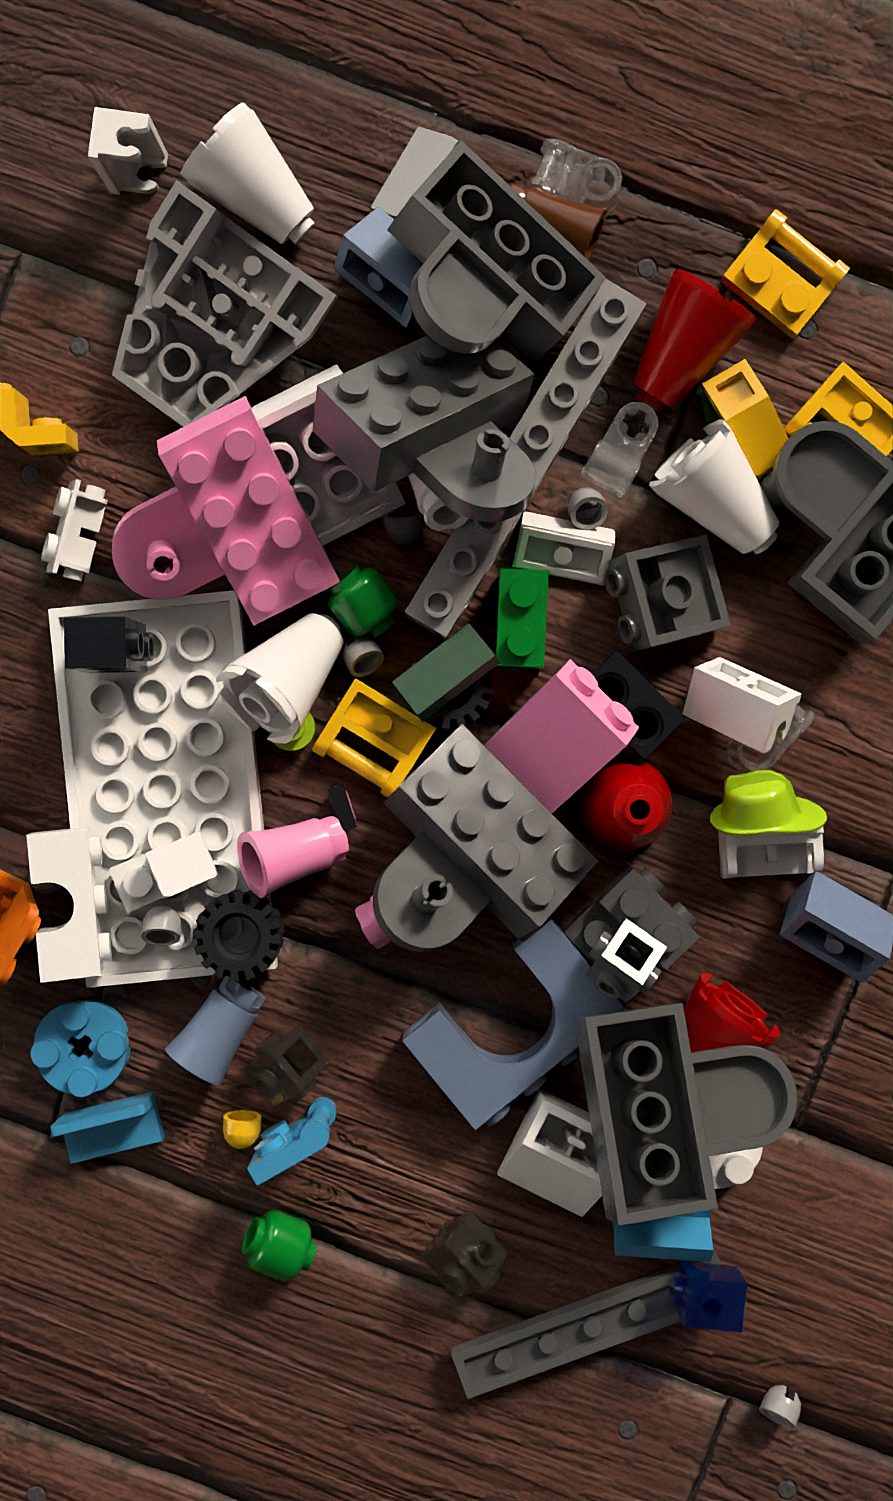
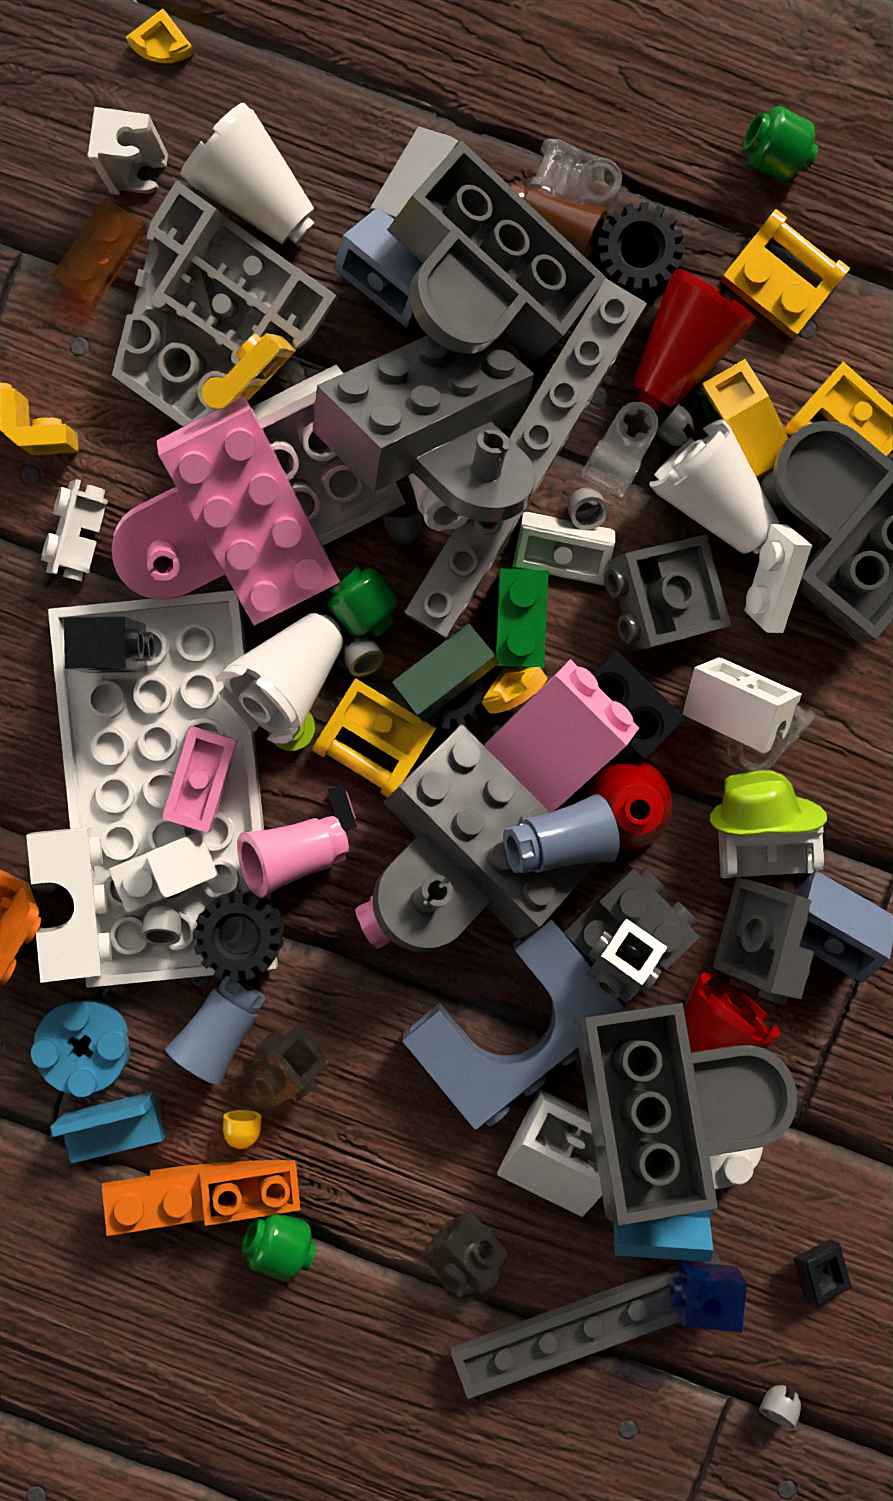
dark azure plate [247,1097,337,1186] -> none
none -> clear orange plate [52,197,147,308]
none -> orange slope [102,1160,301,1236]
none -> yellow tile [126,9,195,63]
none -> bright pink plate [162,726,239,833]
none -> yellow plate [201,333,296,409]
none -> yellow tile [481,667,548,714]
none -> sand blue plant [503,794,620,873]
none -> black tyre [594,202,685,299]
none -> dark grey hinge [653,403,695,446]
none -> dark grey plate [713,877,814,1004]
none -> green head [743,106,818,182]
none -> white plate [744,524,812,633]
none -> black tile [793,1240,852,1307]

